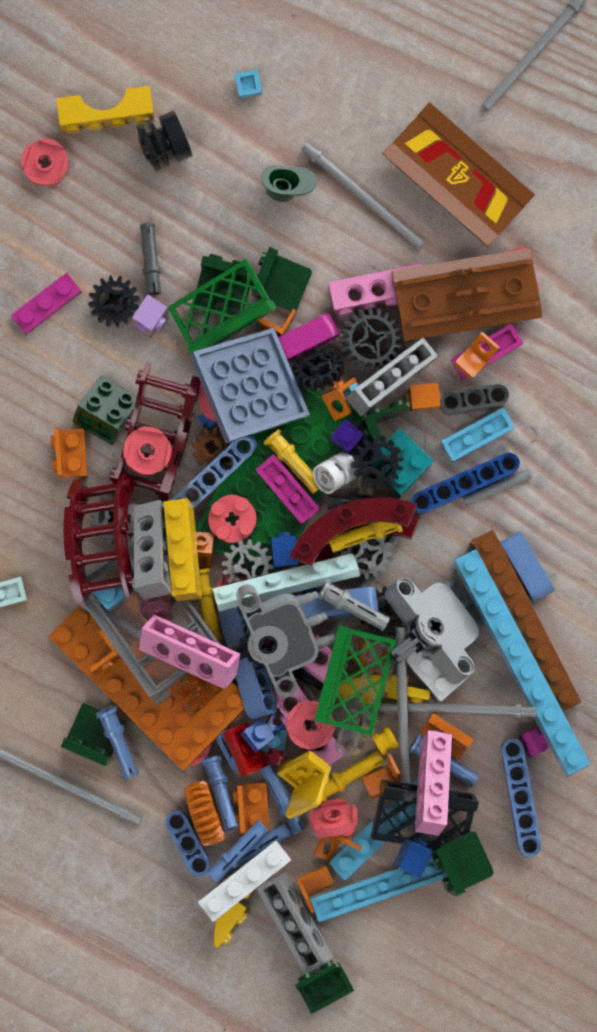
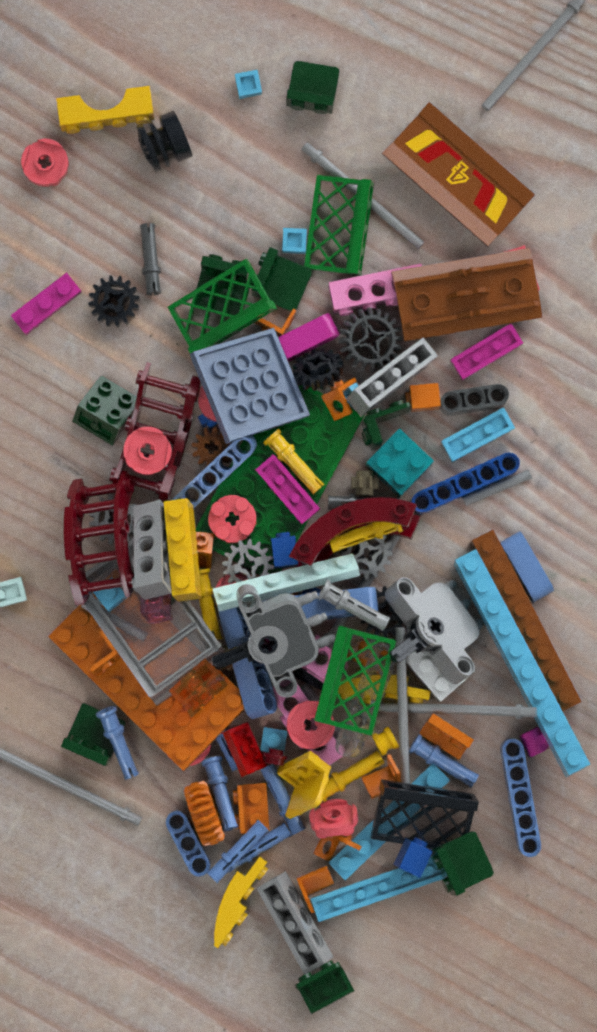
orange bracket [50,428,88,479] -> none
lavender brick [132,294,169,335] -> none
bright pink brick [139,615,240,689] -> none
white brick [198,840,291,922] -> none
blue plate [240,714,285,753] -> none
piece [261,166,318,202] -> none
white wheel [313,452,357,494] -> none
dark purple brick [330,419,364,454] -> none
black gear [350,435,404,488] -> none
bright pink brick [415,730,452,836] -> none
orange bracket [454,332,500,379] -> none
none -> medium azure plate [282,228,307,254]
none -> dark green bracket [286,61,339,114]
none -> green fence [304,175,374,276]

